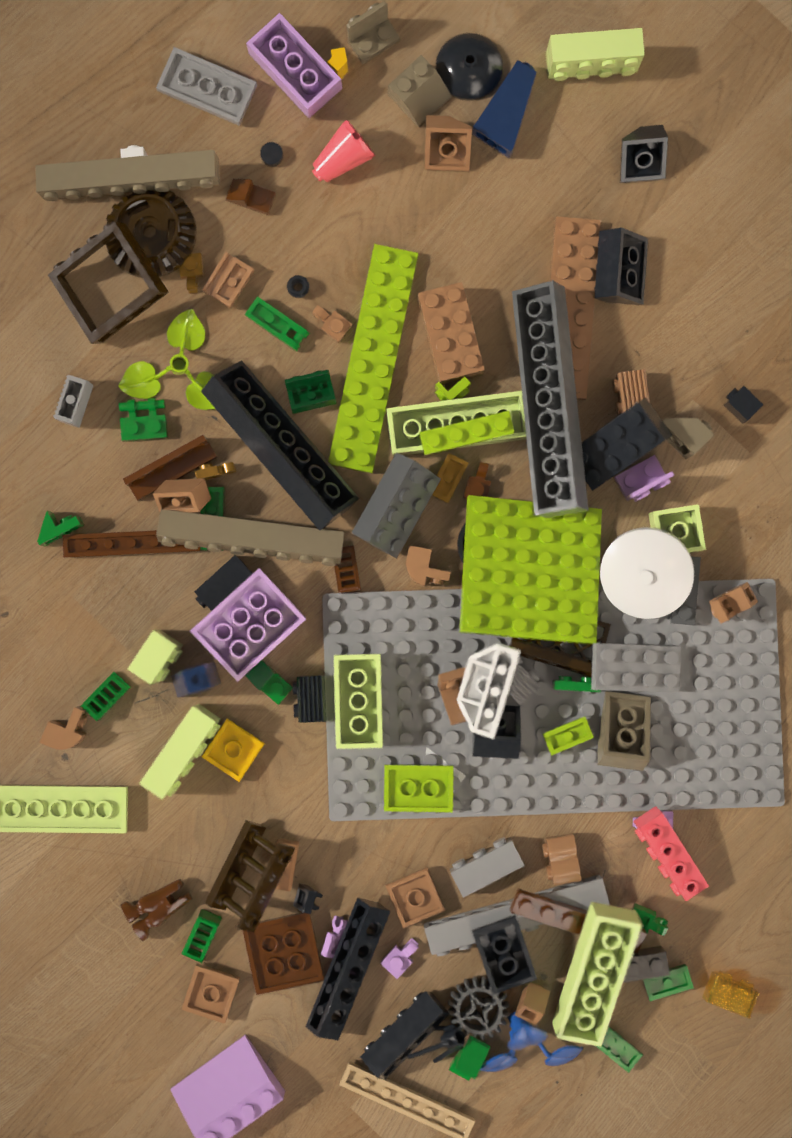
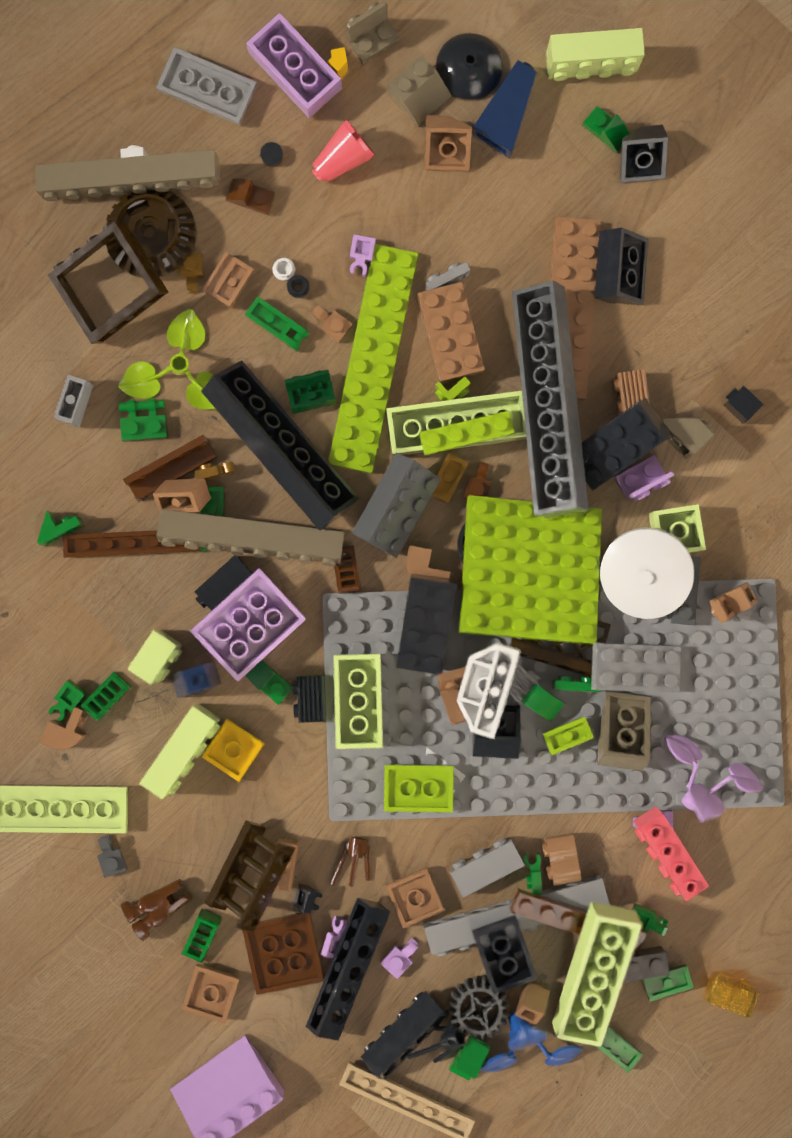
none -> green plate [48,679,87,722]
none -> dark grey plate [97,834,128,878]
none -> white plate [273,258,295,281]
none -> reddish brown plant [330,837,370,887]
none -> lavender plate [349,234,376,277]
none -> black brick [396,573,457,674]
none -> light grey plate [426,262,470,291]
none -> green slope [521,683,565,722]
none -> green plate [523,853,542,895]
none -> green slope [582,106,630,153]
none -> lavender plant [664,735,763,822]

